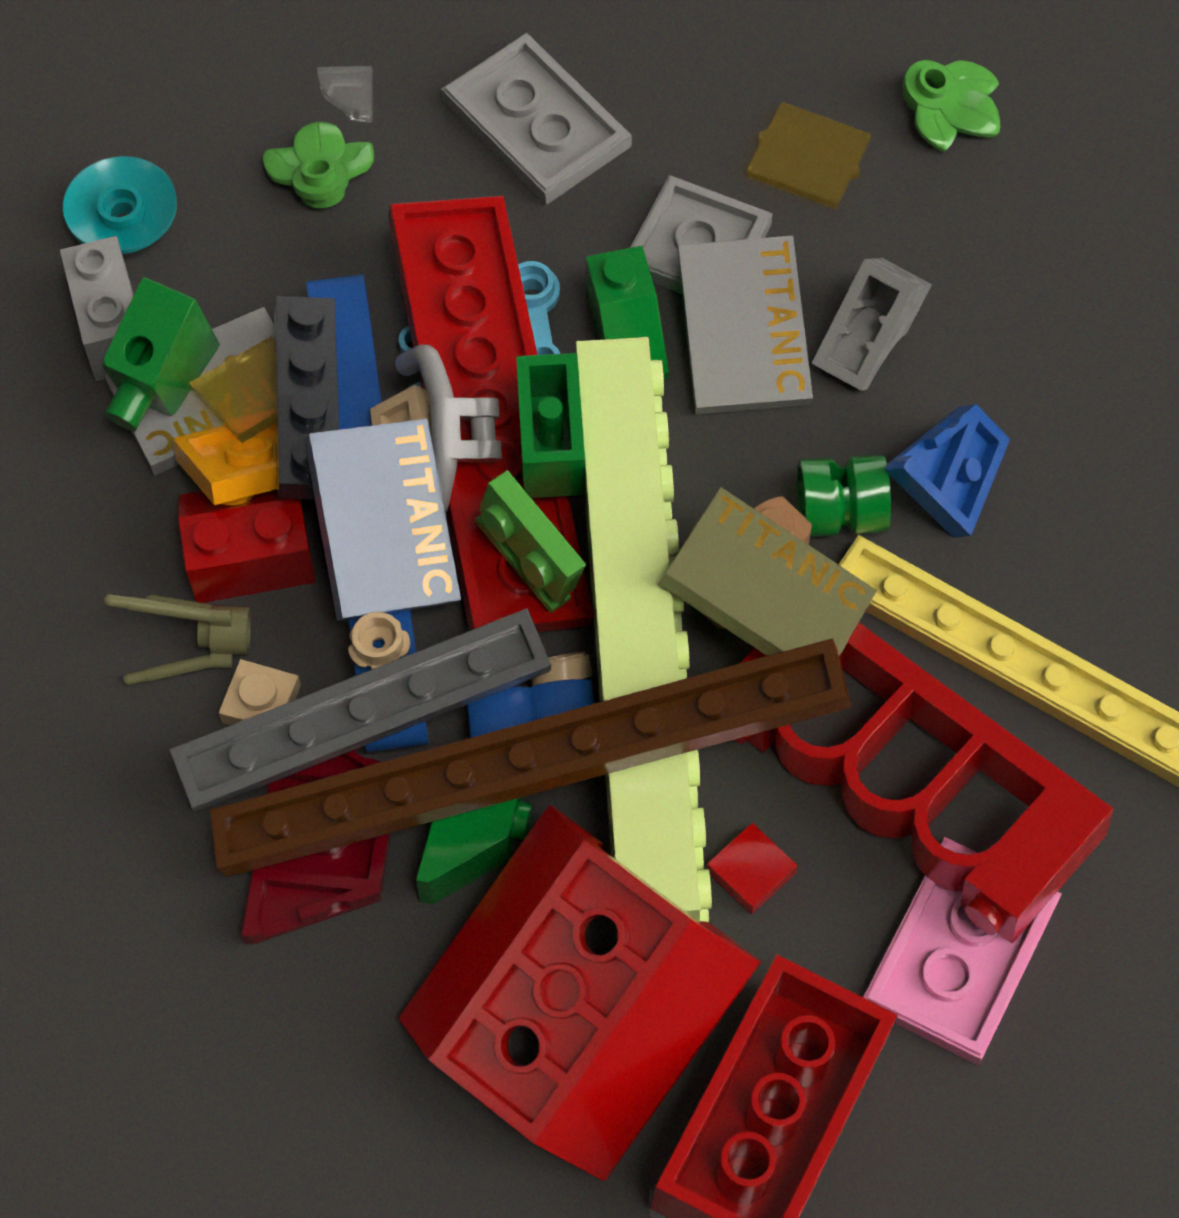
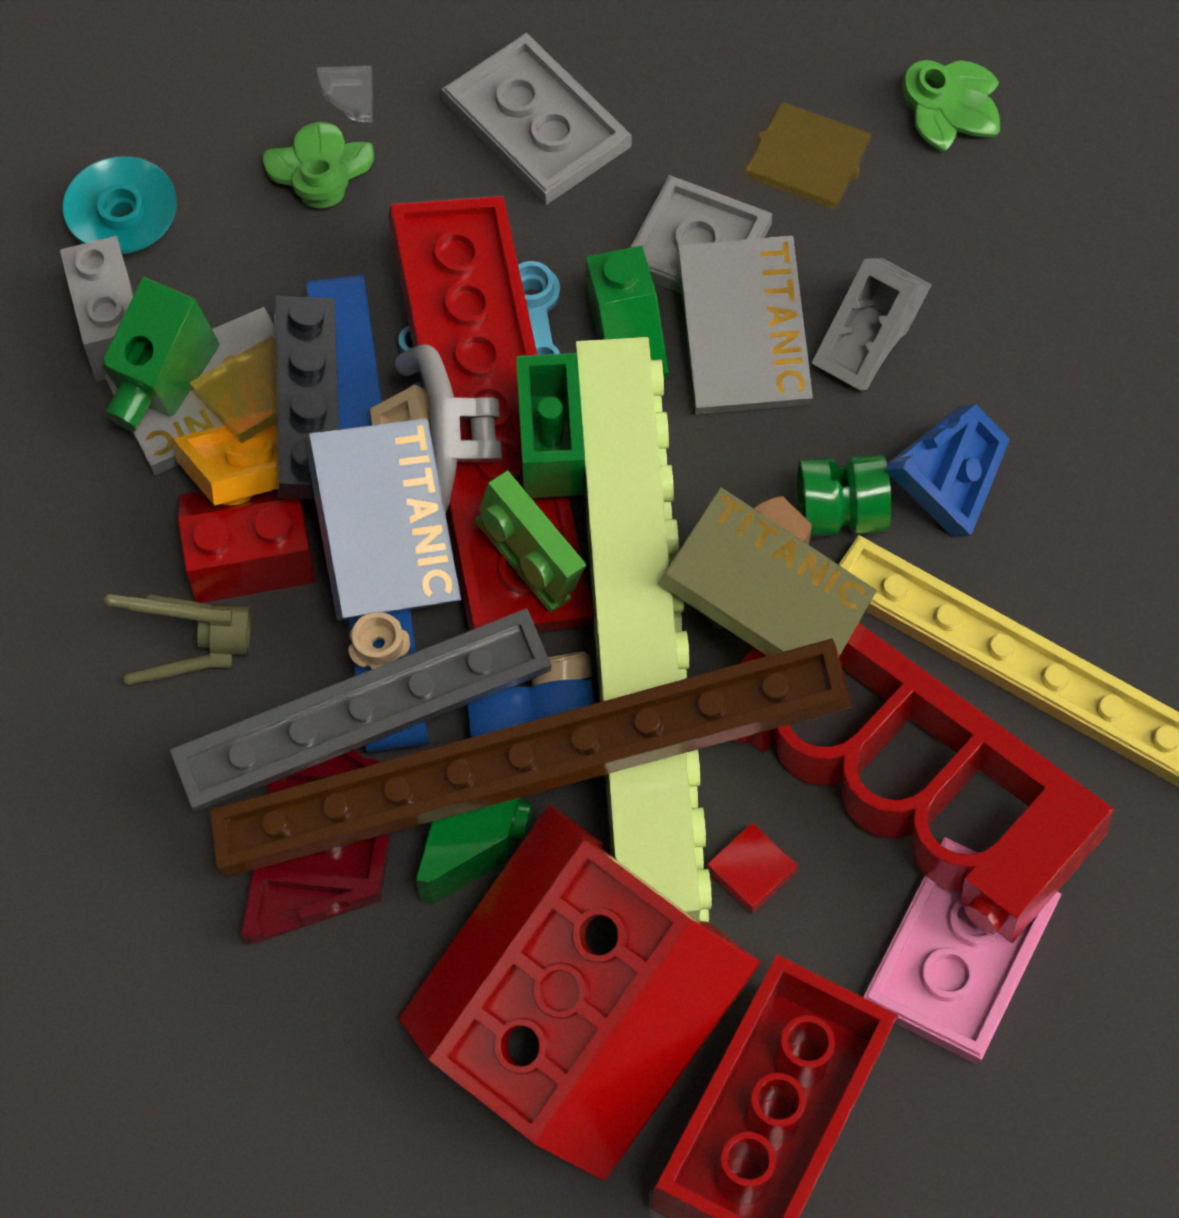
tan plate [219,659,301,725] -> none

